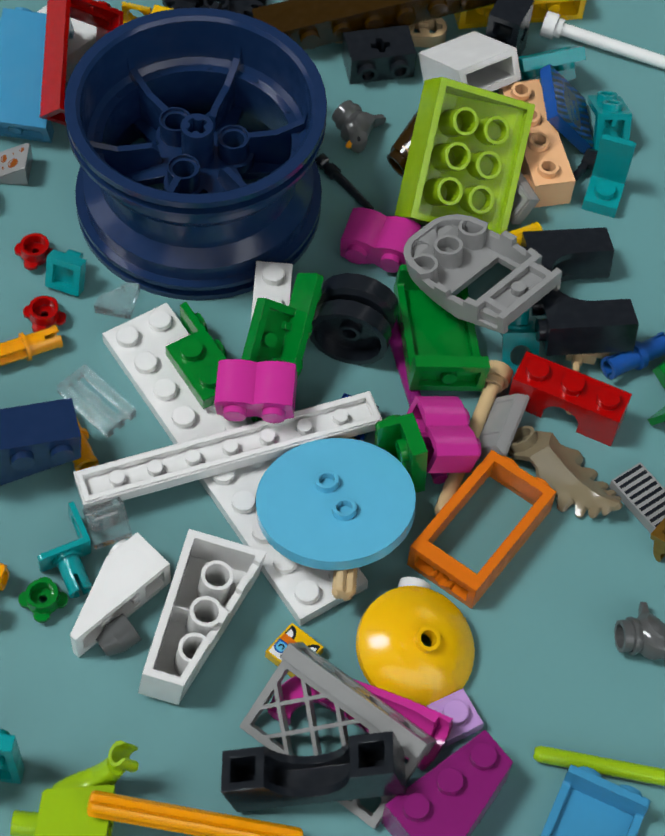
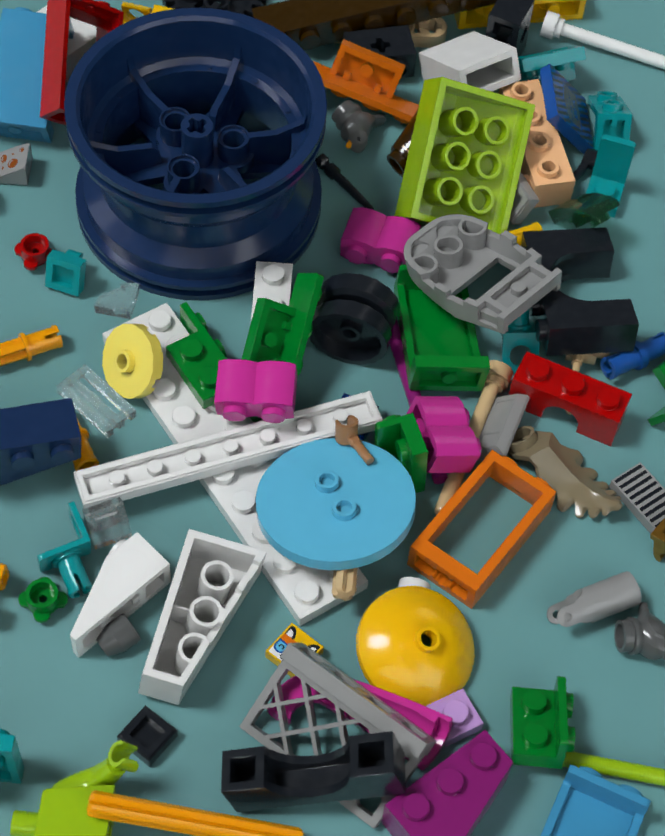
red plate [23,296,66,332] -> none
none -> light yellow plate [102,324,163,399]
none -> black tile [117,705,178,767]
none -> orange bracket [313,39,419,124]
none -> medium nougat hand [335,415,374,465]
none -> green bracket [510,676,575,769]
none -> light grey piece [547,571,642,627]
none -> clear green slope [548,193,620,228]

